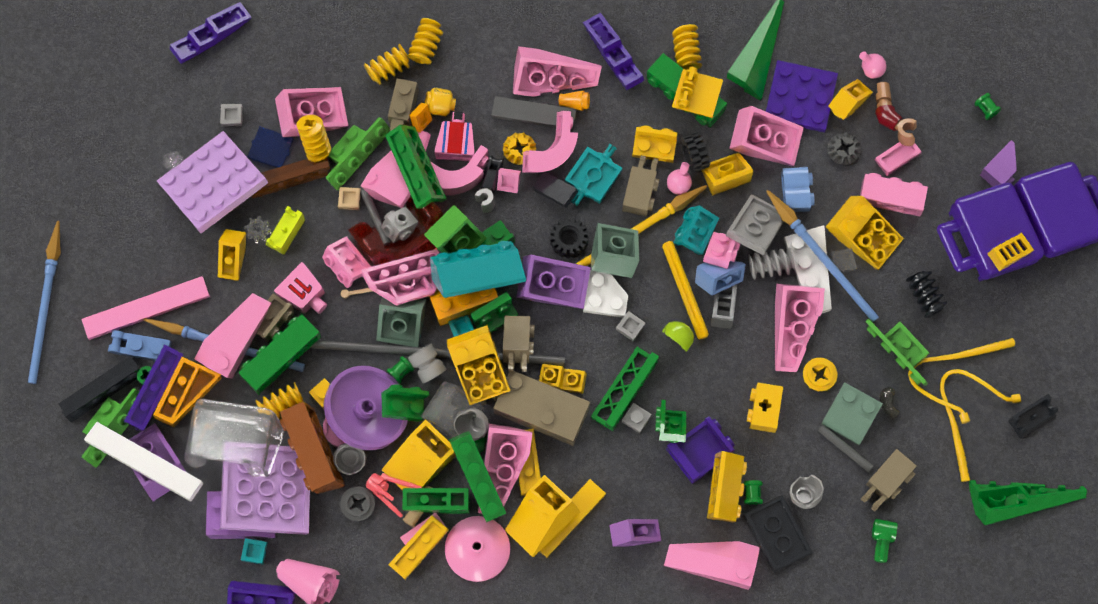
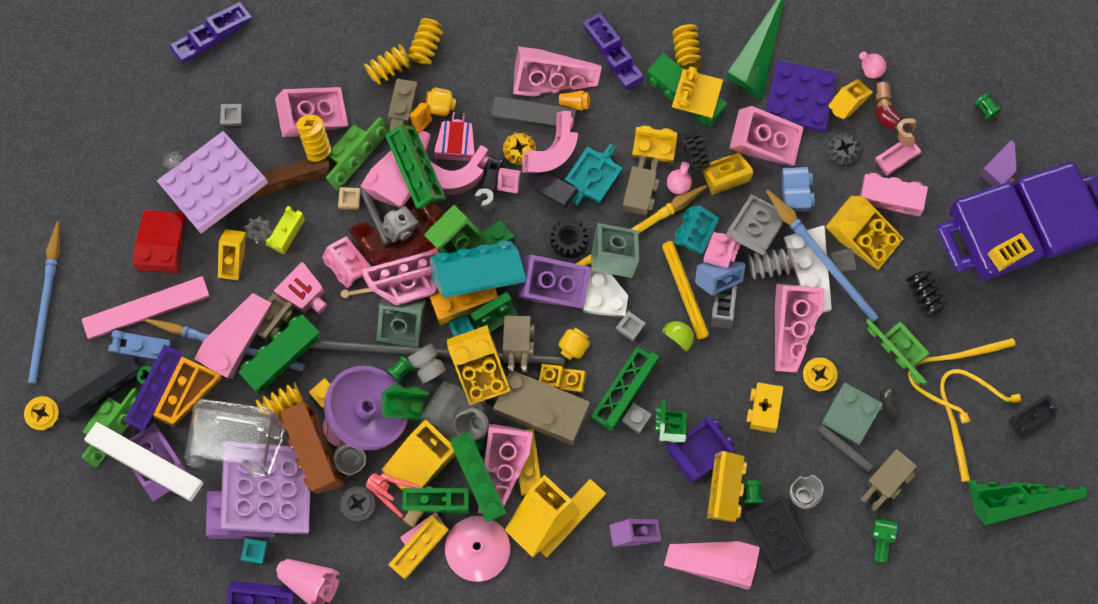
clear blue piece [247,126,294,168] -> none
none -> yellow gear [24,396,59,431]
none -> red slope [133,210,186,274]
none -> yellow head [558,327,590,360]

